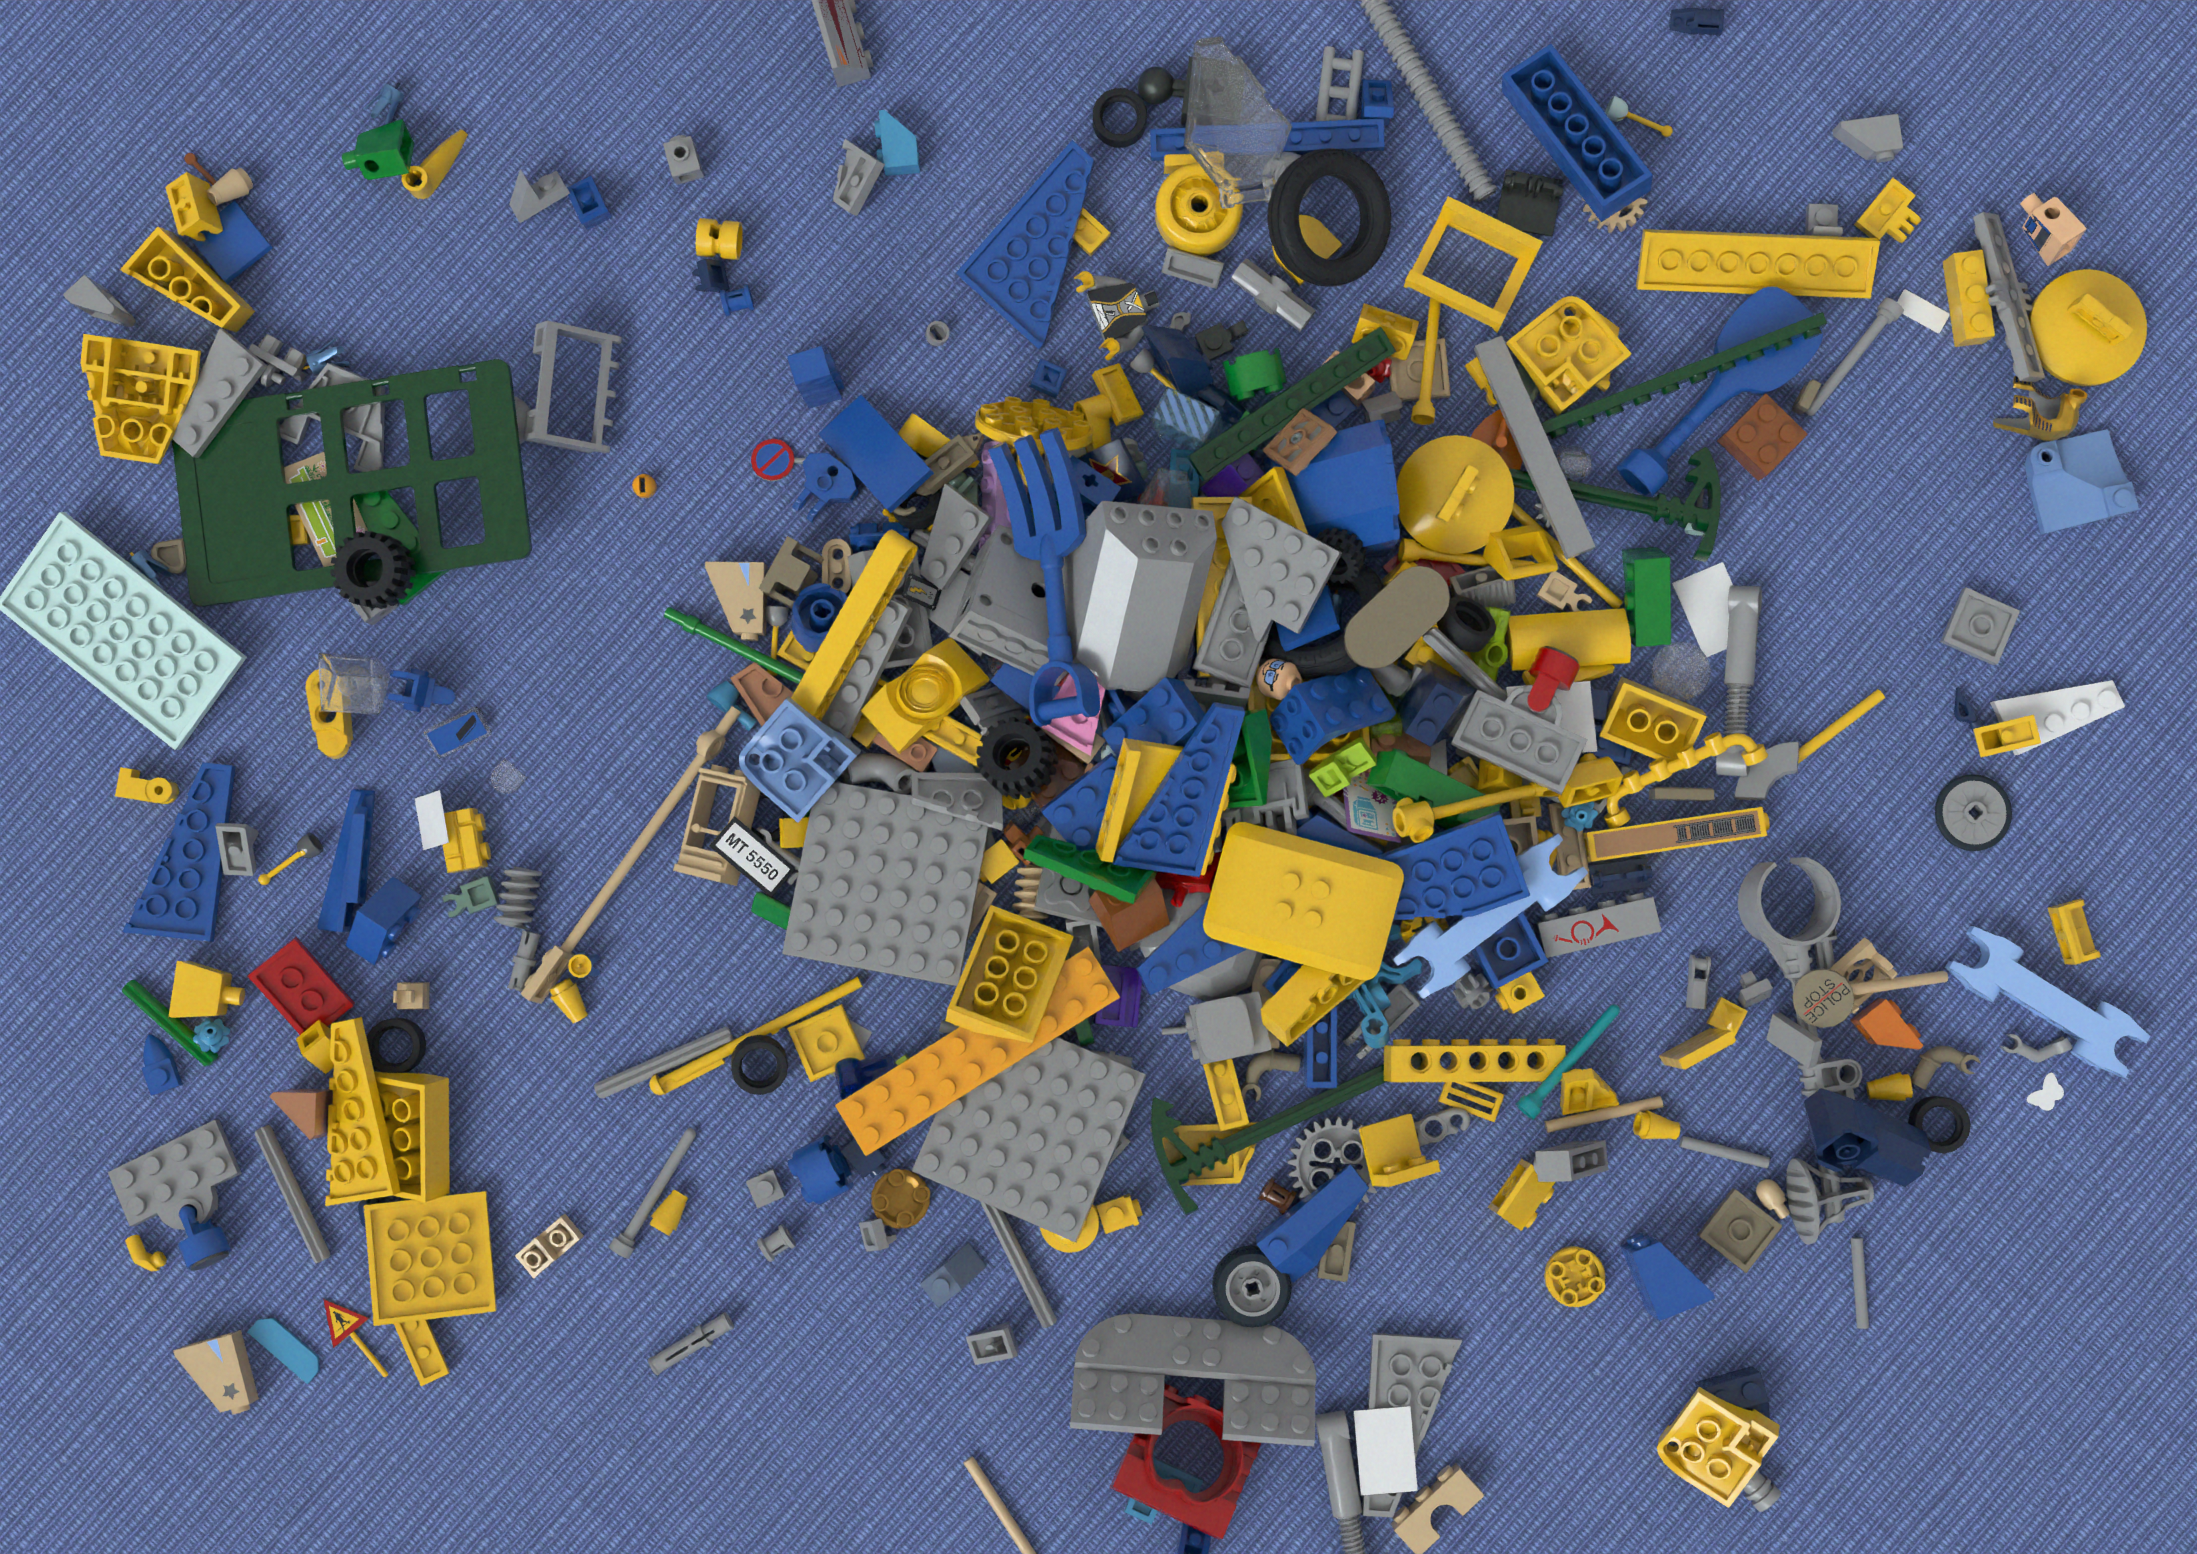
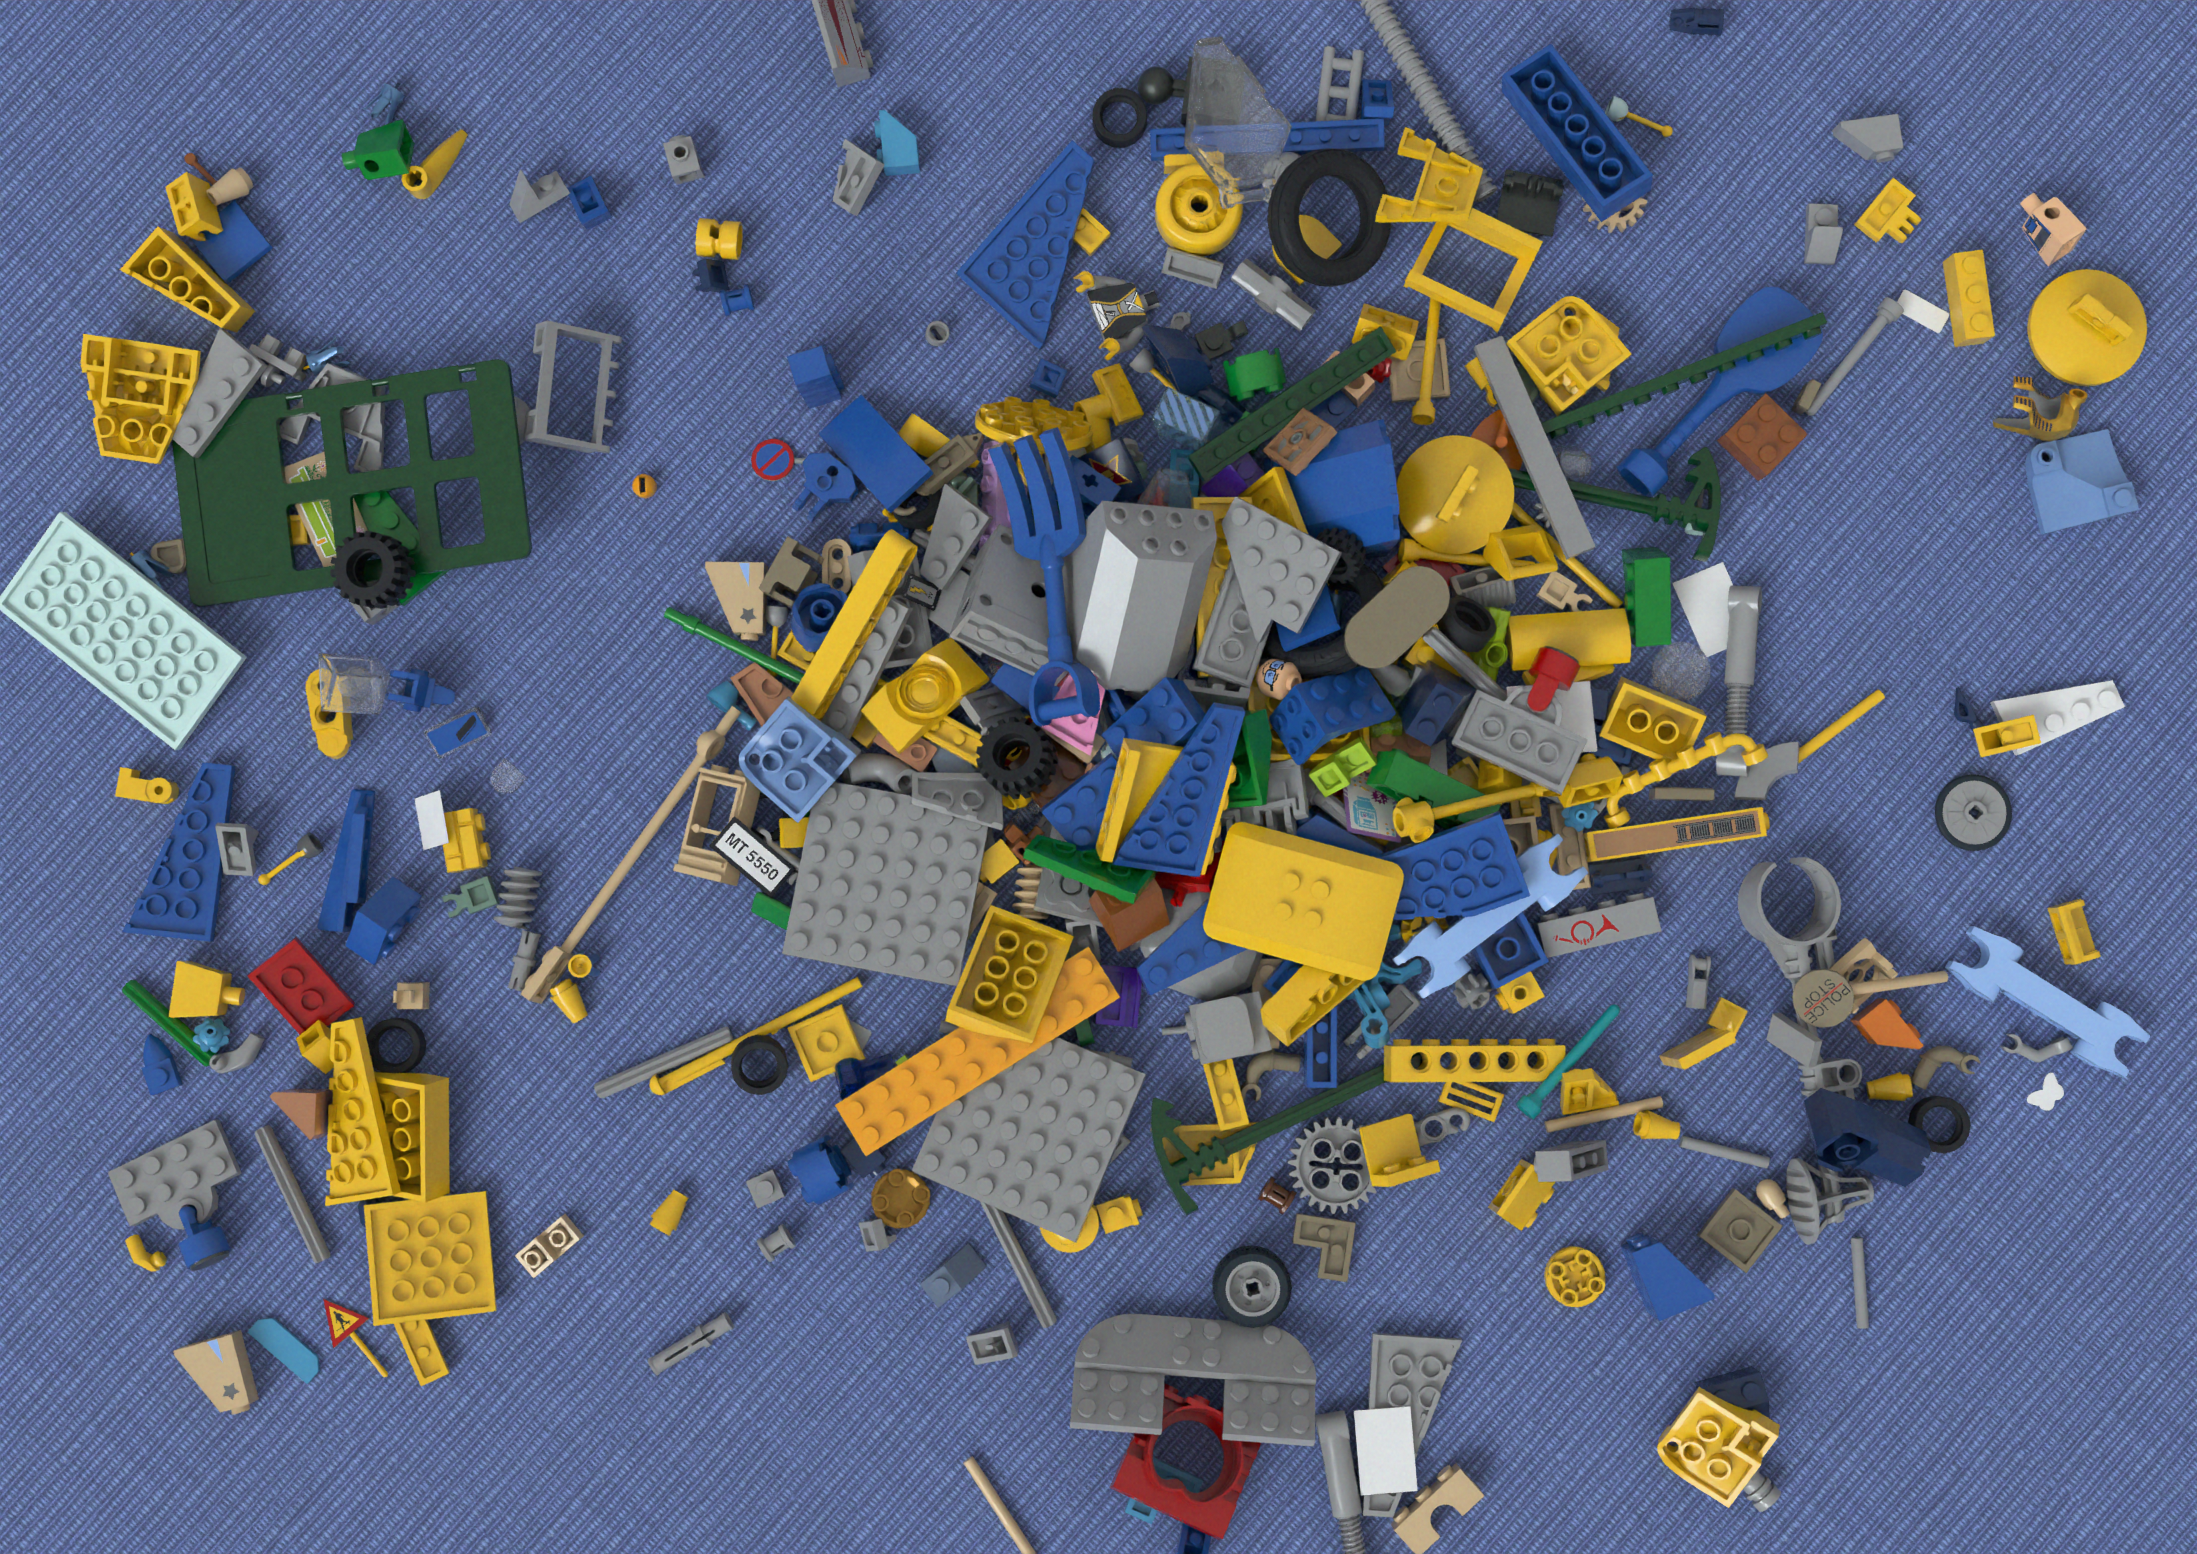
light grey tile [63,274,135,327] -> none
light grey piece [609,1128,696,1259] -> none
blue wedge [1256,1163,1369,1282] -> none
light grey panel [1361,391,1403,424] -> none
yellow plate [1636,229,1880,299] -> none
light grey tile [1738,971,1773,1009] -> none
light grey plate [1940,587,2020,665] -> none
light grey hinge [1973,212,2045,382] -> none
none -> light grey arm [209,1032,265,1074]
none -> yellow wing [1375,127,1483,223]

